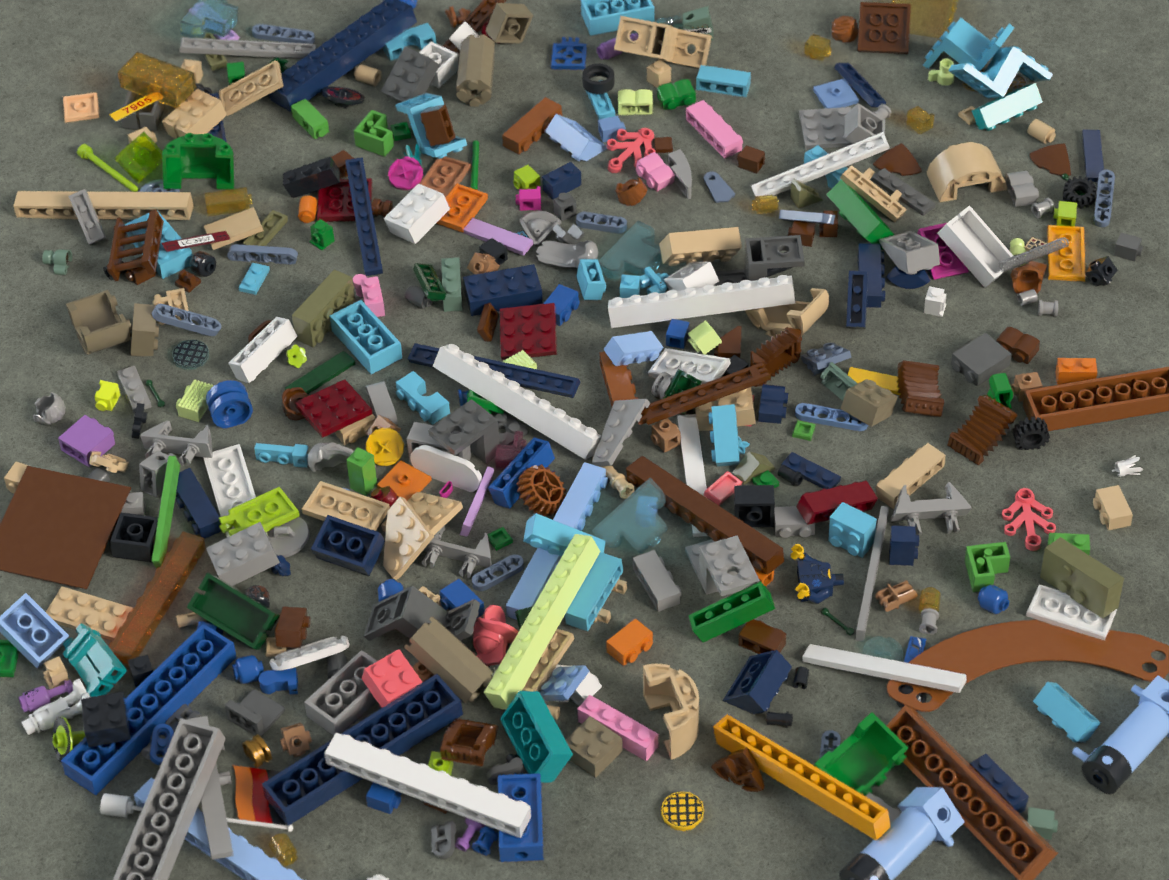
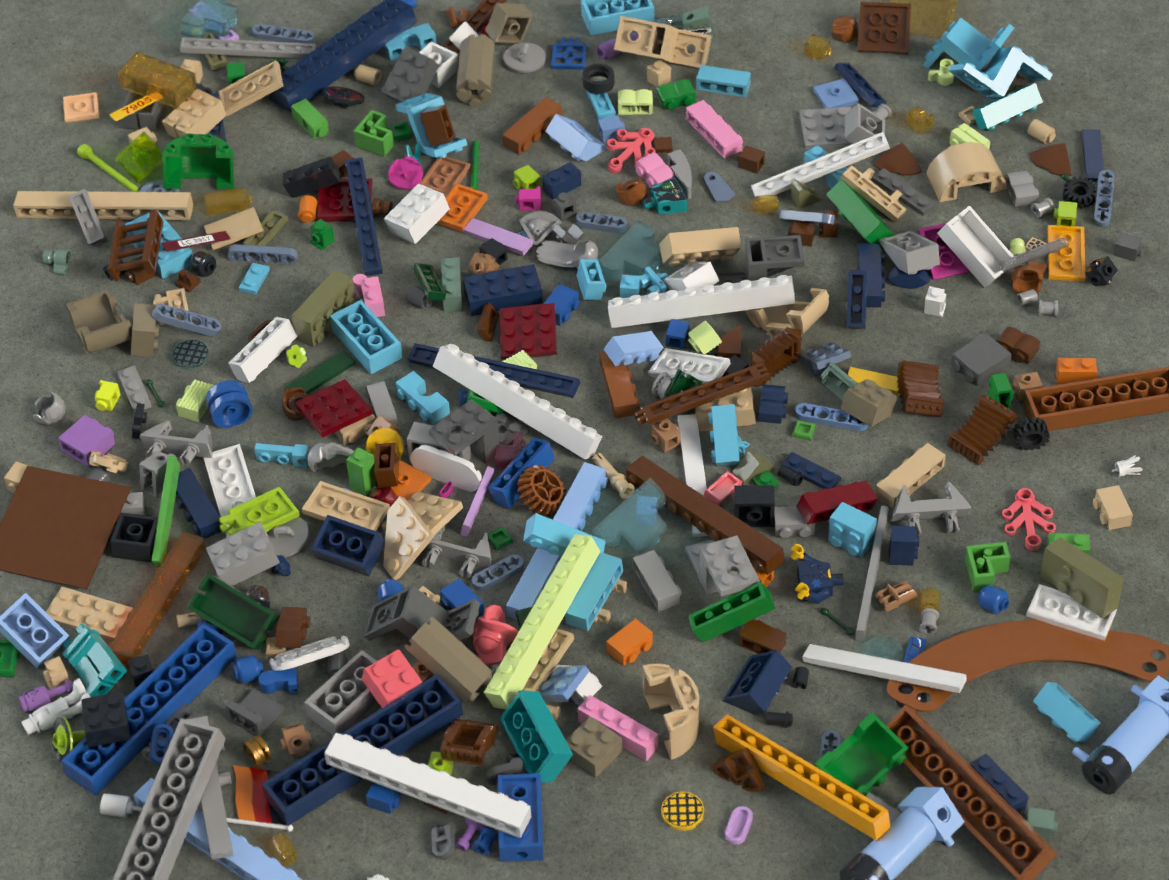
light grey wing [592,399,650,466] -> none
none -> reddish brown brick [374,442,399,488]
none -> light grey shield [504,43,546,73]
none -> torso [643,178,687,215]
none -> lavender tile [725,806,753,845]
none -> yellowish green brick [949,123,990,149]

